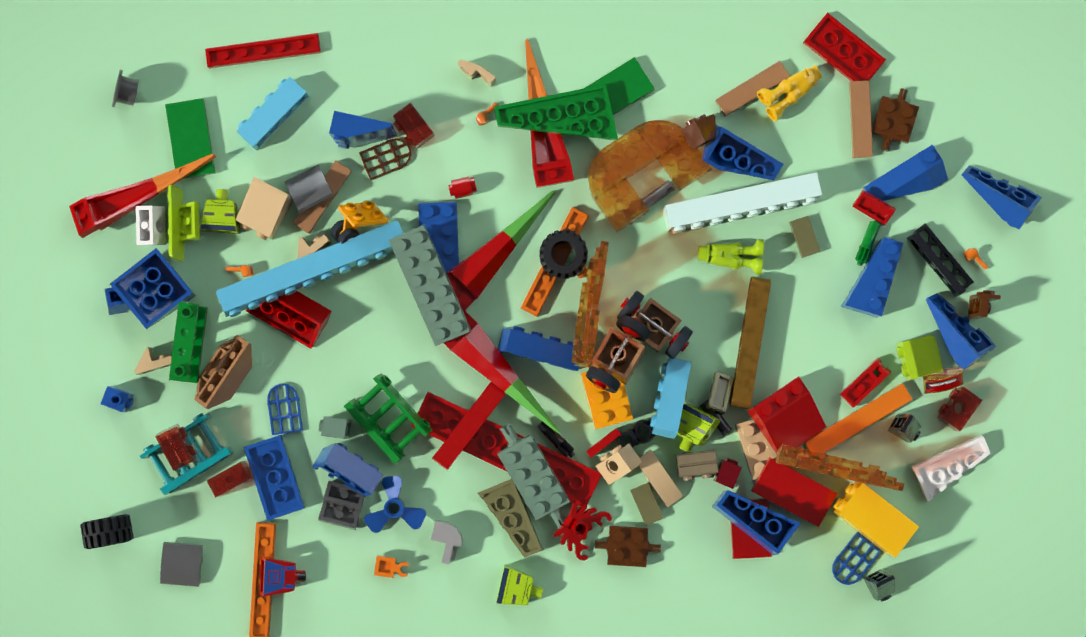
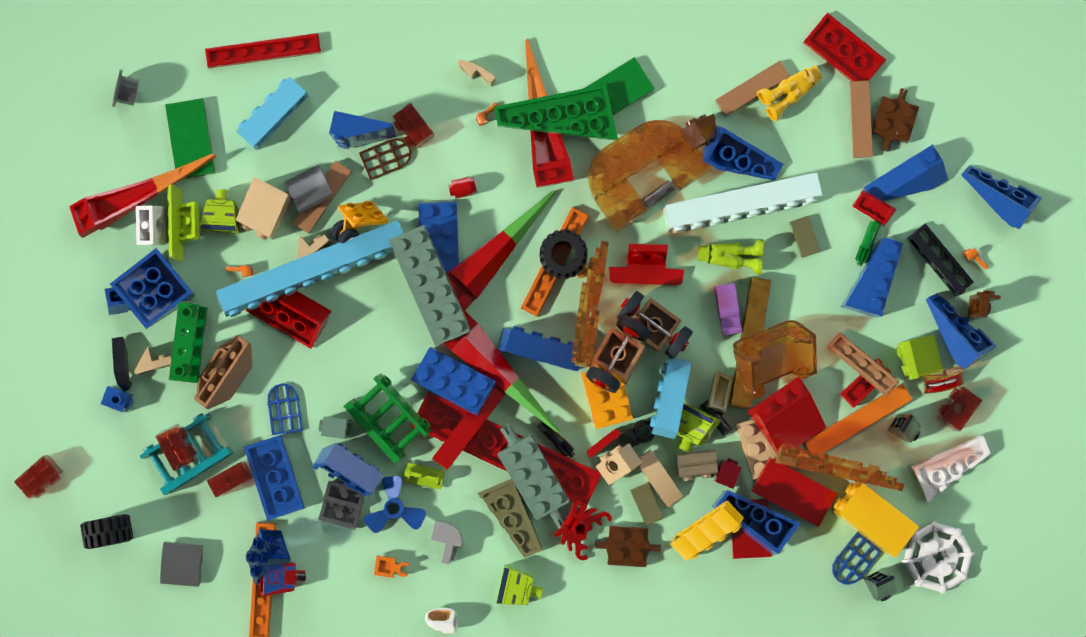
none -> clear red brick [14,455,63,499]
none -> black piece [112,337,132,391]
none -> clear blue bracket [246,529,291,584]
none -> lime hinge [403,463,445,490]
none -> blue plate [411,347,497,416]
none -> white rock [425,608,458,634]
none -> red plate [609,243,684,285]
none -> yellow brick [670,501,744,561]
none -> medium lavender piece [714,283,742,336]
none -> clear orange windscreen [733,320,817,400]
none -> medium nougat tile [827,332,899,397]
none -> white plate [902,521,974,594]

